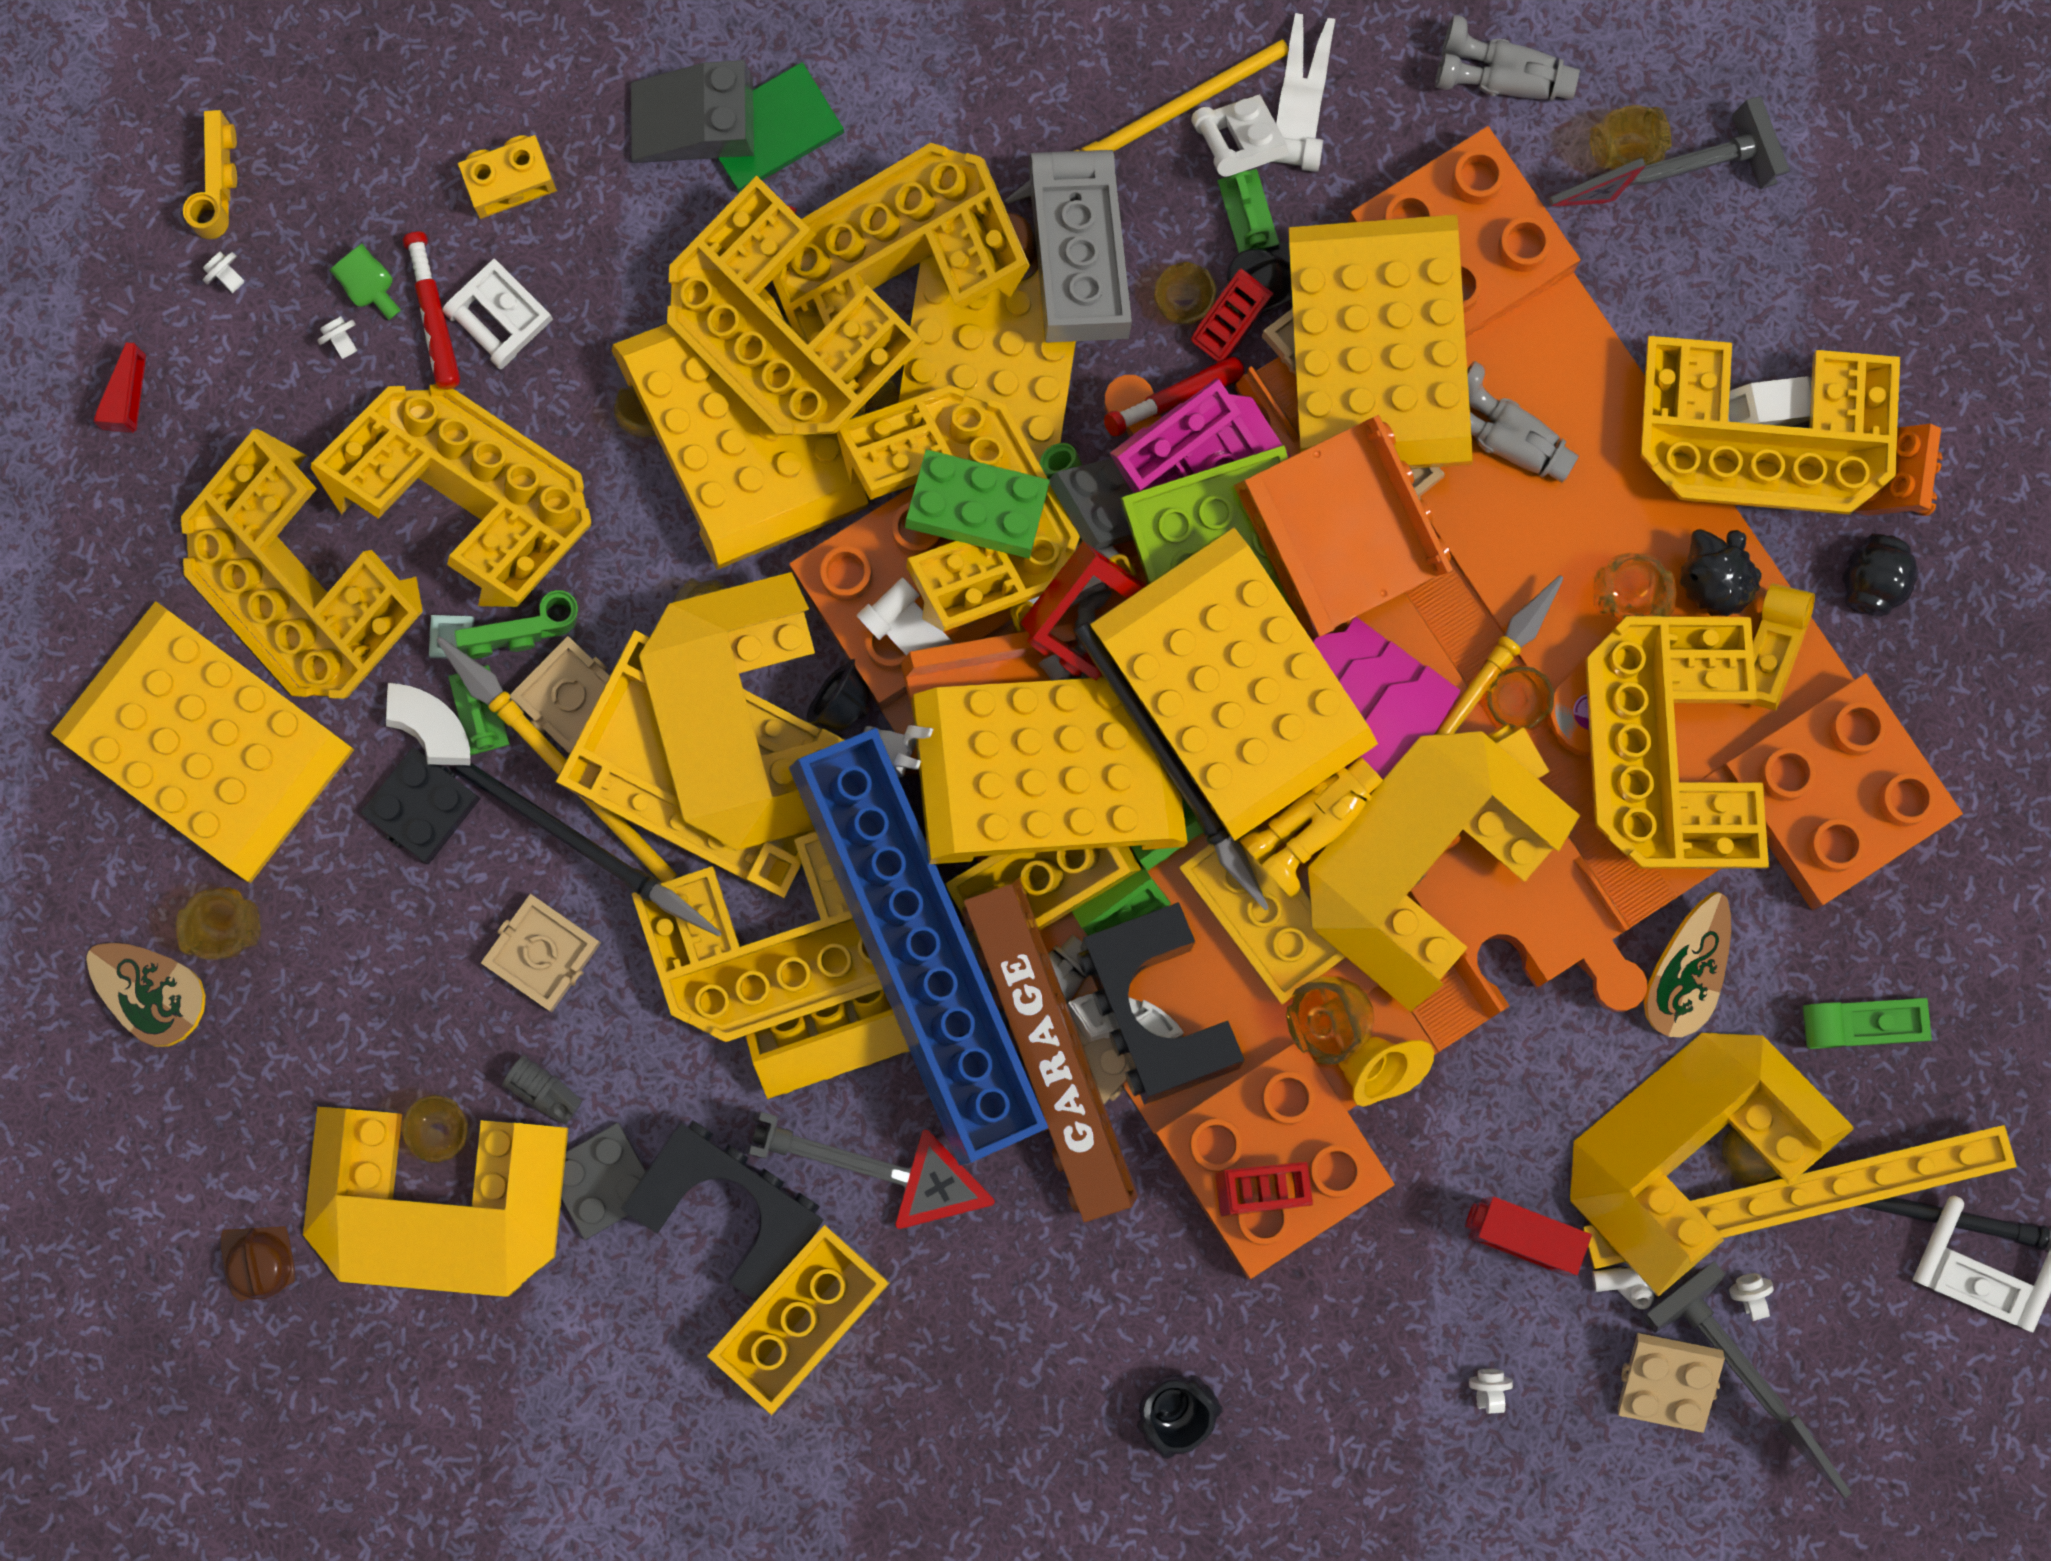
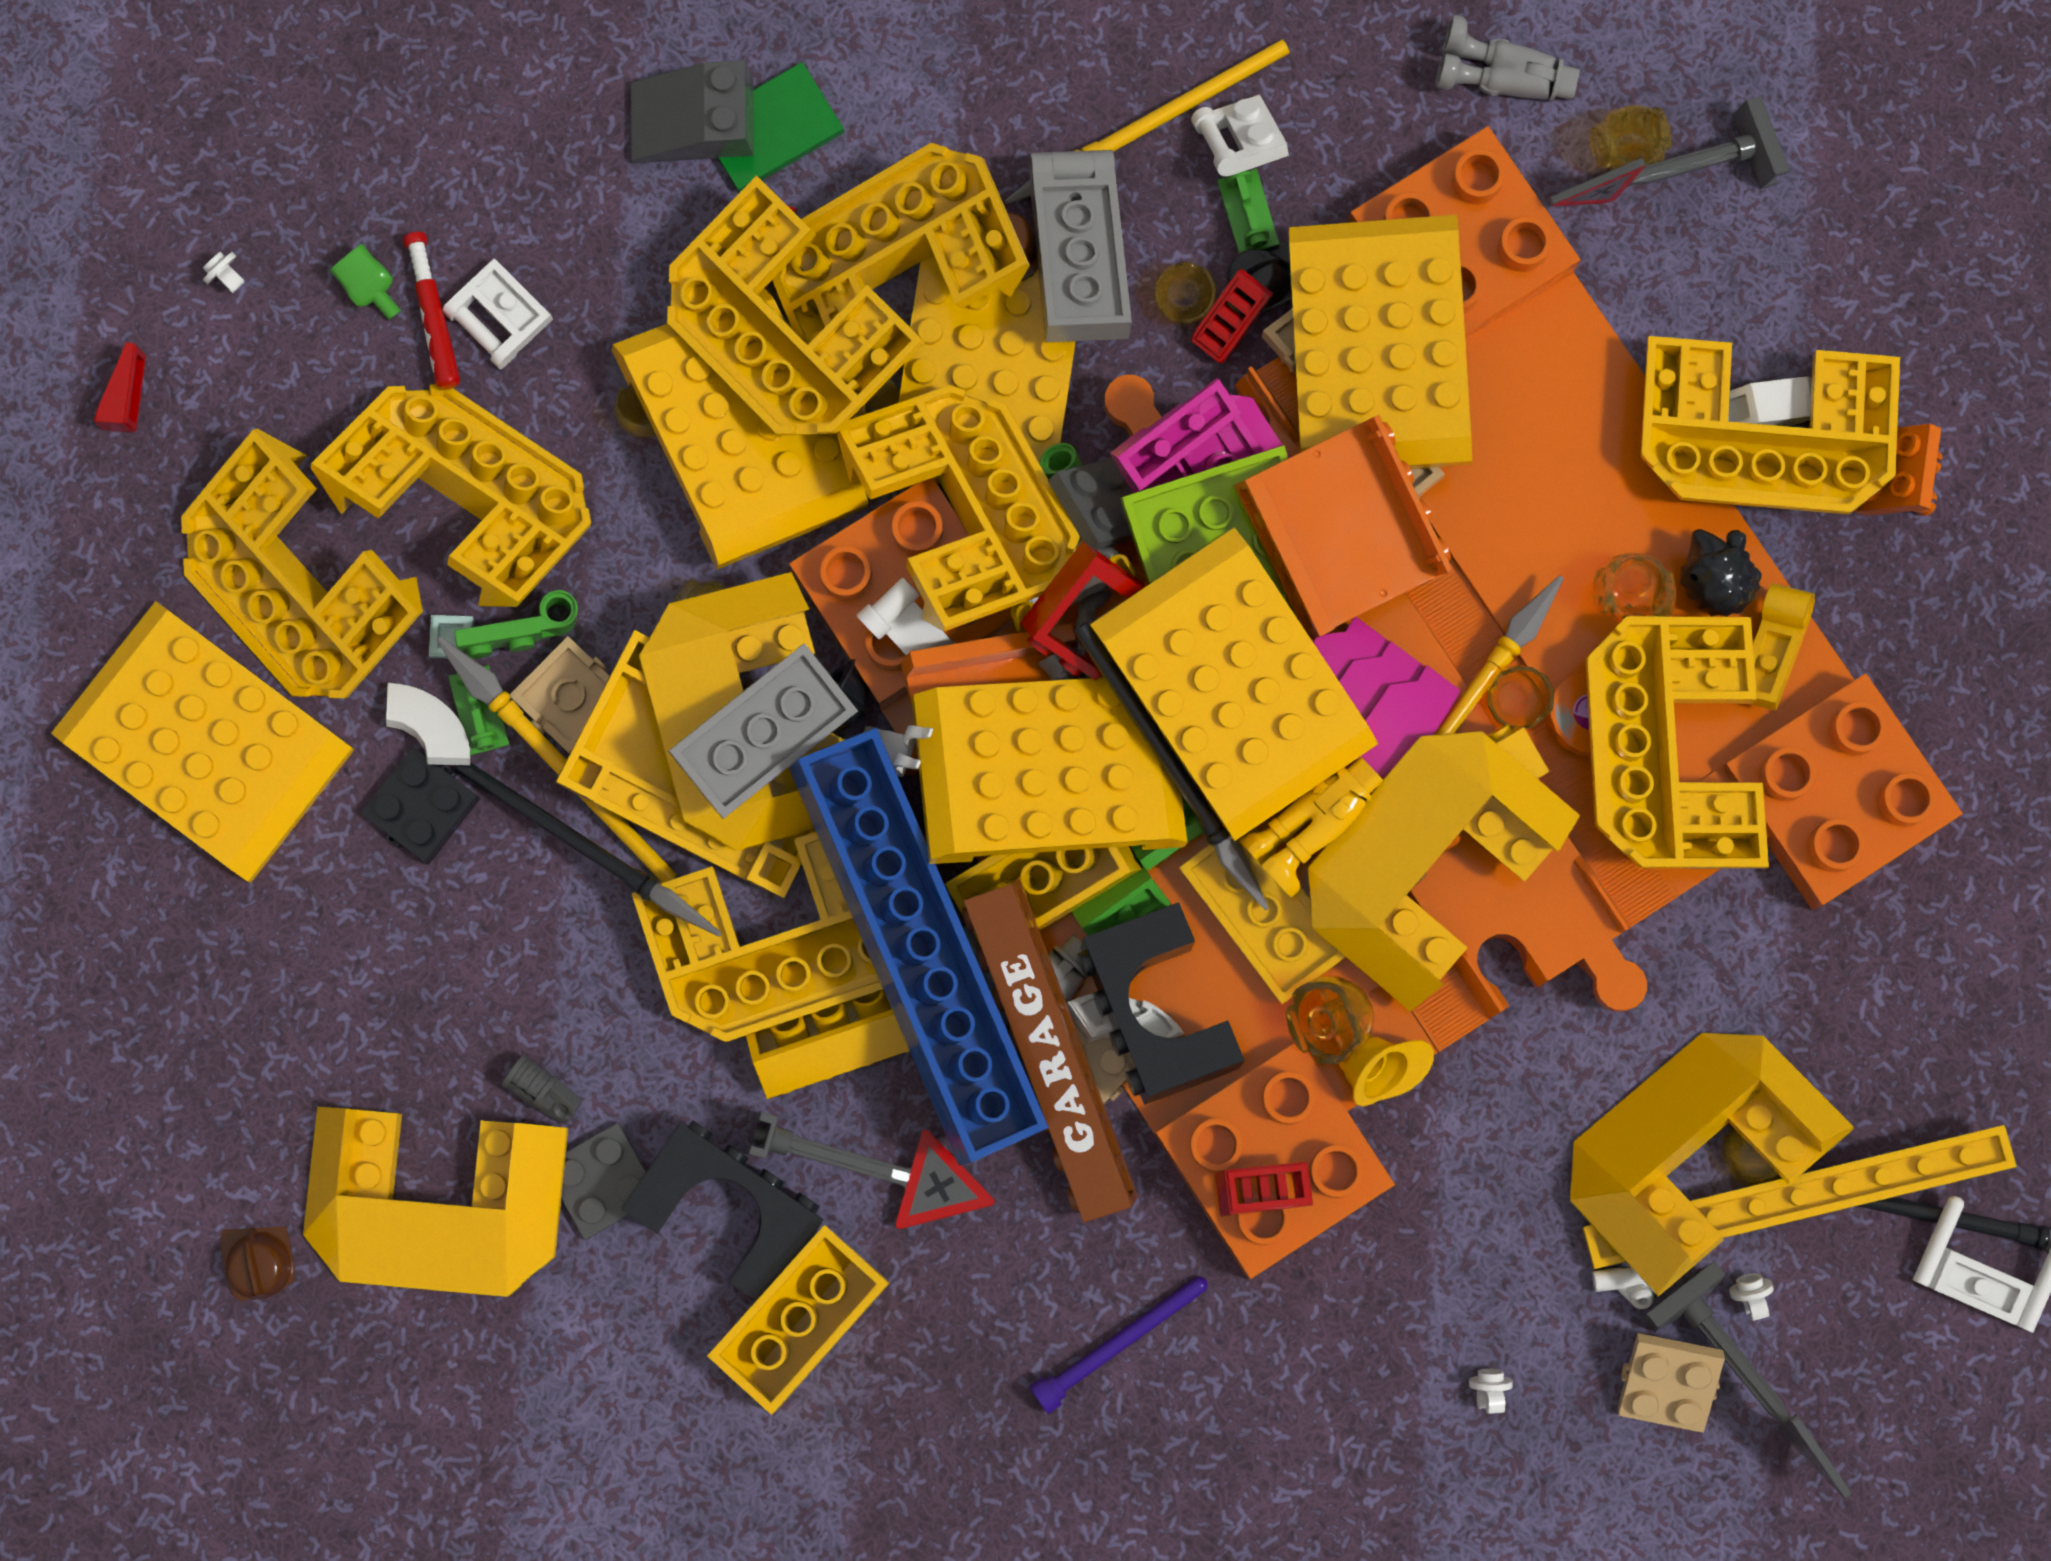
shield [86,943,206,1047] -> none
clear yellow hair [175,887,261,961] -> none
yellow plate [183,110,237,239] -> none
white plate [317,316,357,359] -> none
clear yellow hair [402,1094,468,1164] -> none
yellow brick [458,135,557,219] -> none
tan plate [481,894,601,1012] -> none
bright green plate [905,449,1050,559] -> none
red piece [1104,357,1245,437] -> none
black hair [1137,1374,1223,1459] -> none
white flag [1272,13,1335,172] -> none
red window [1465,1196,1592,1276] -> none
light grey piece [1467,361,1579,483] -> none
shield [1643,892,1731,1037] -> none
bright green plate [1803,998,1932,1049] -> none
black hair [1842,533,1918,616] -> none
none -> light grey plate [668,643,858,819]
none -> dark purple piece [1028,1276,1208,1415]

